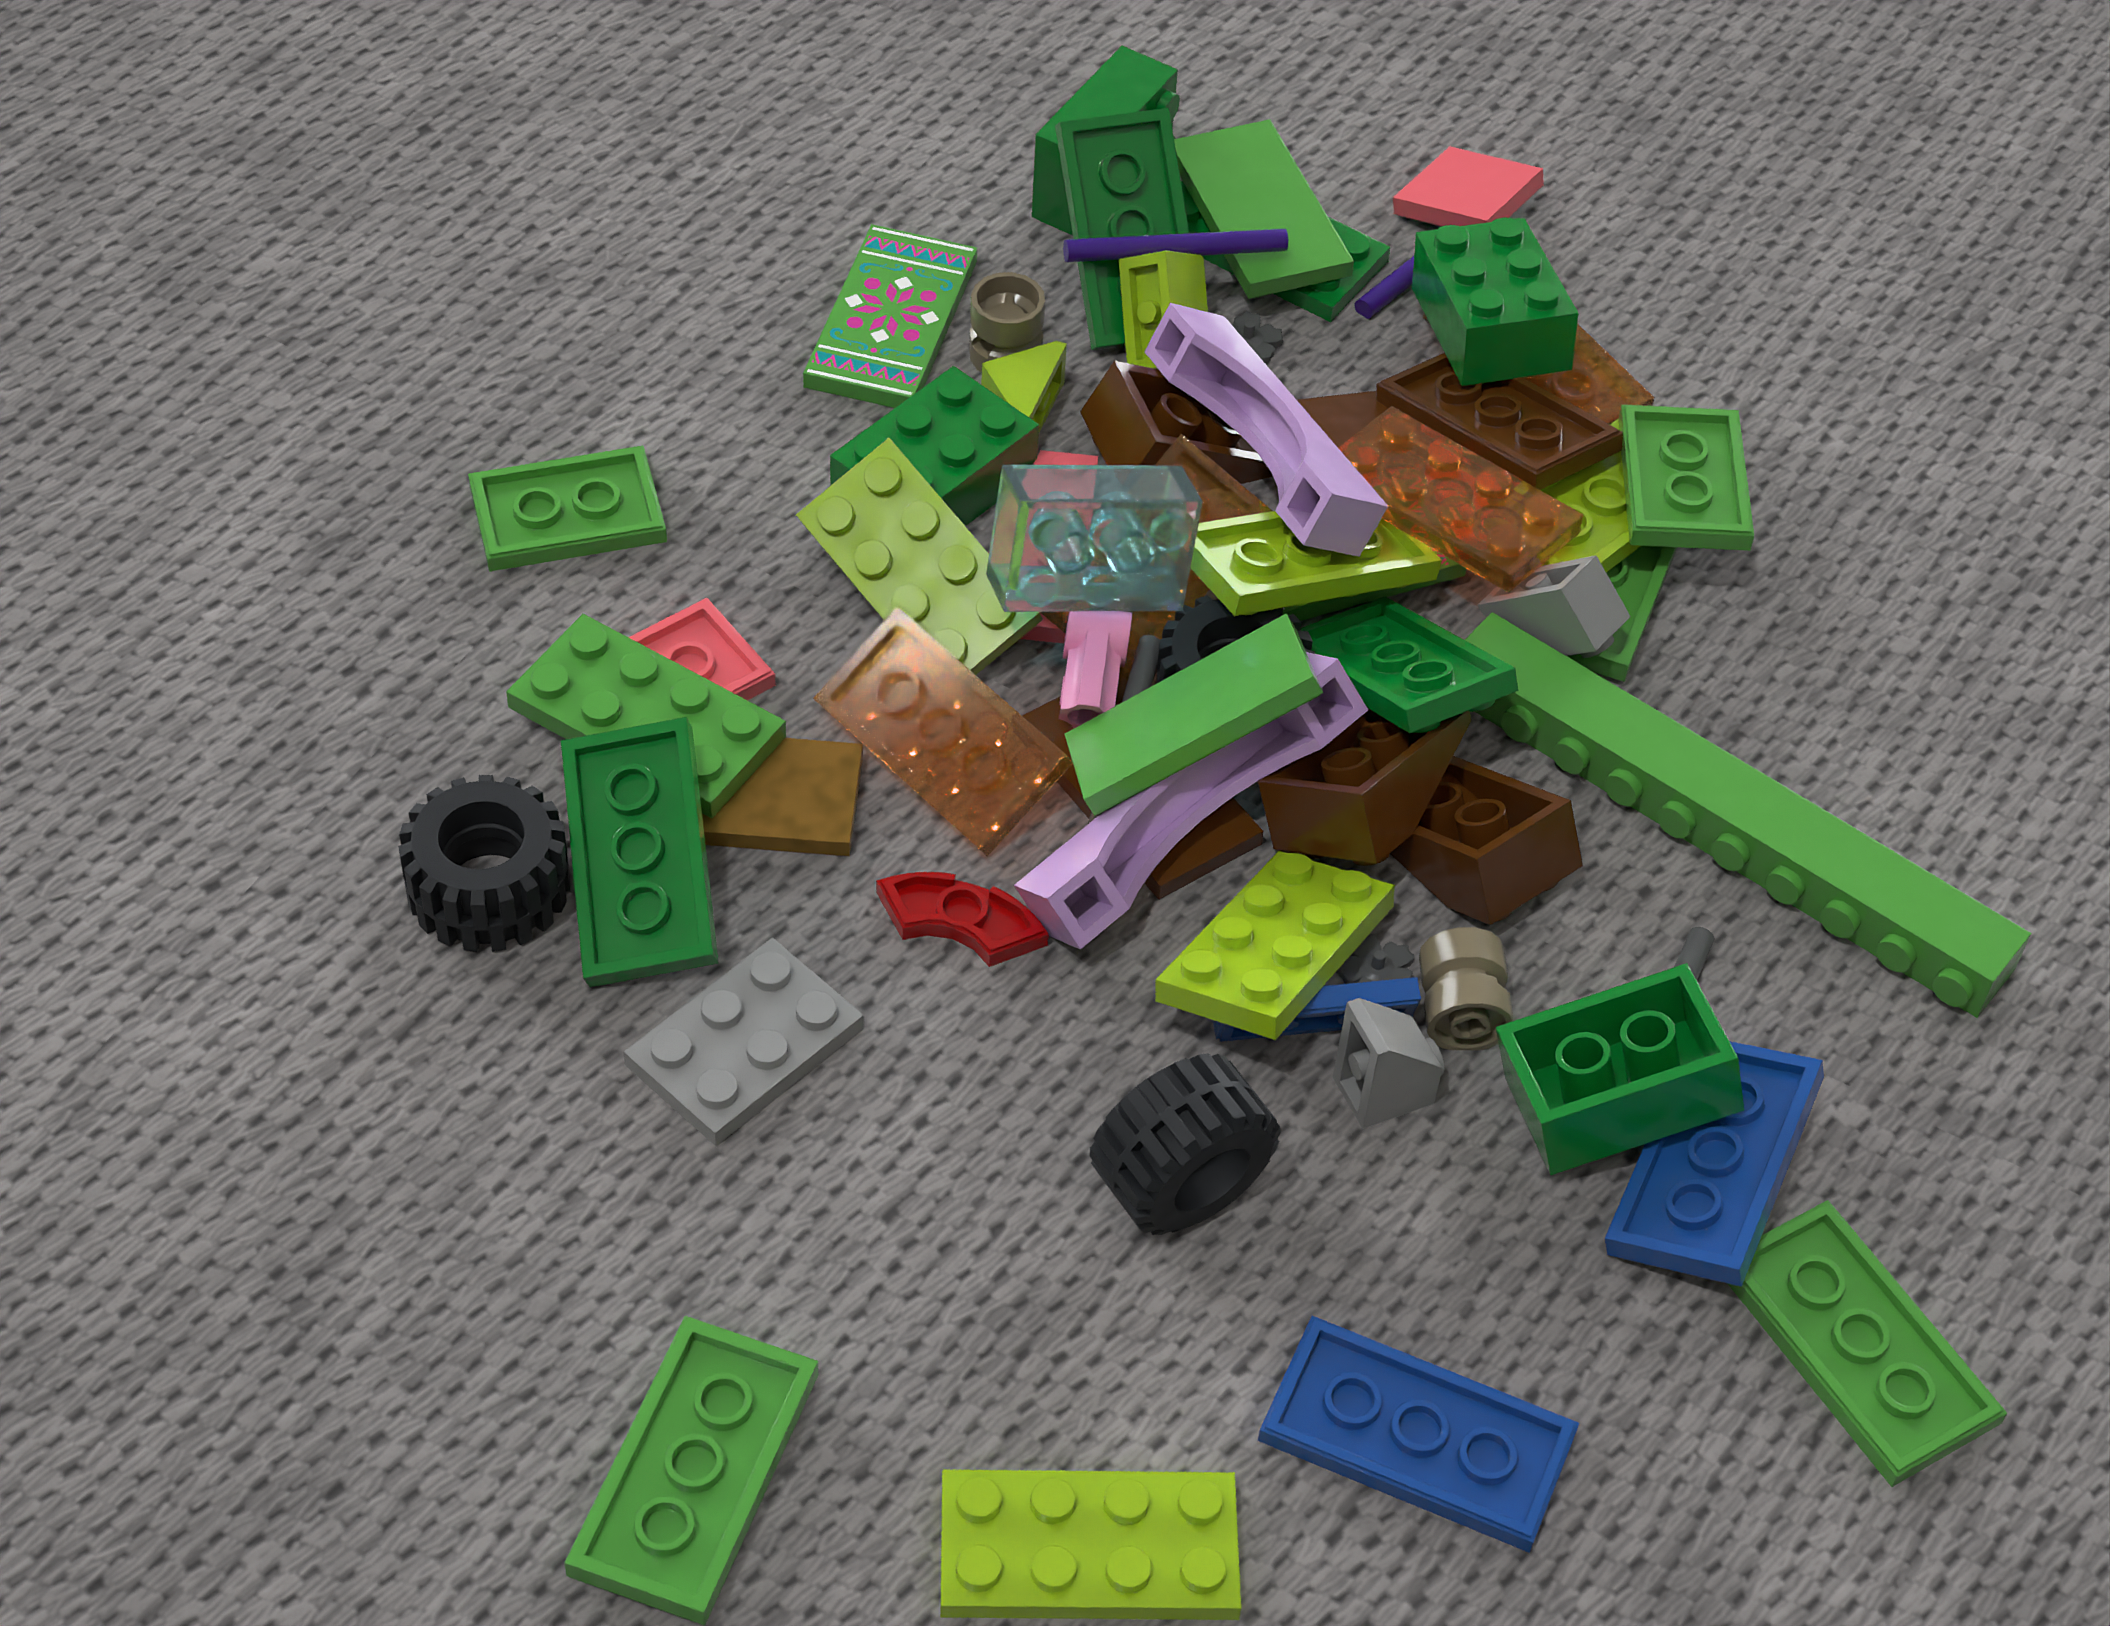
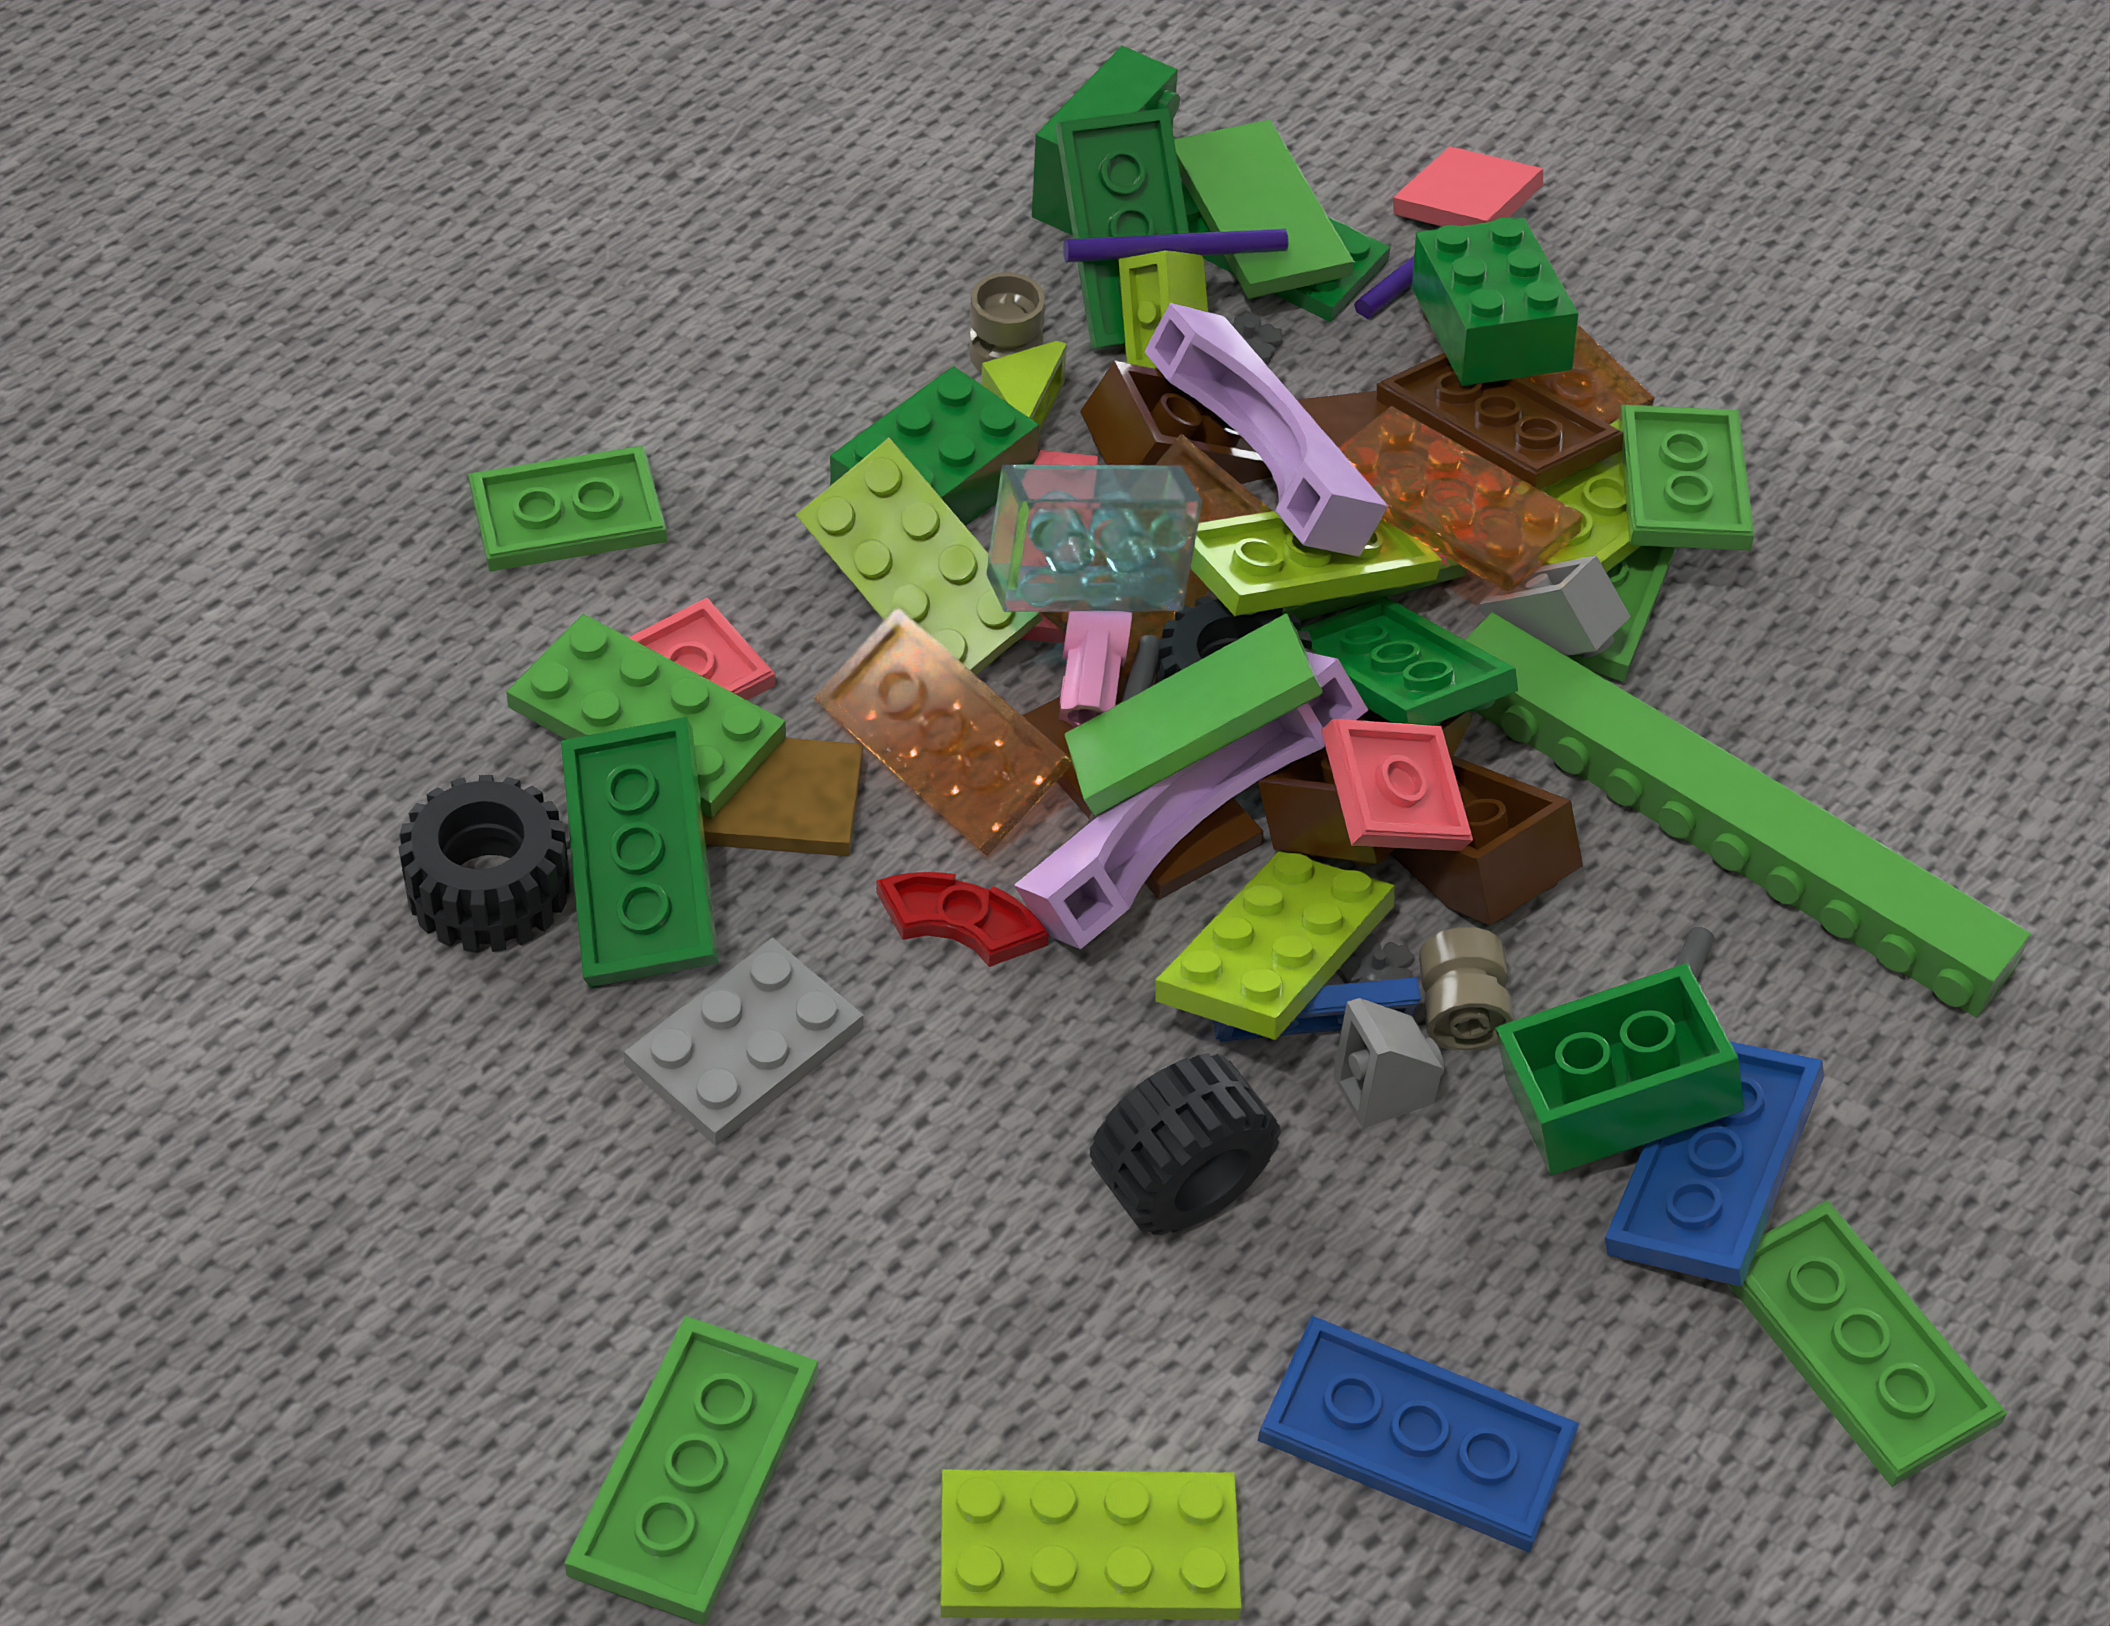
bright green tile [803,224,977,408] -> none
none -> coral tile [1321,719,1473,851]

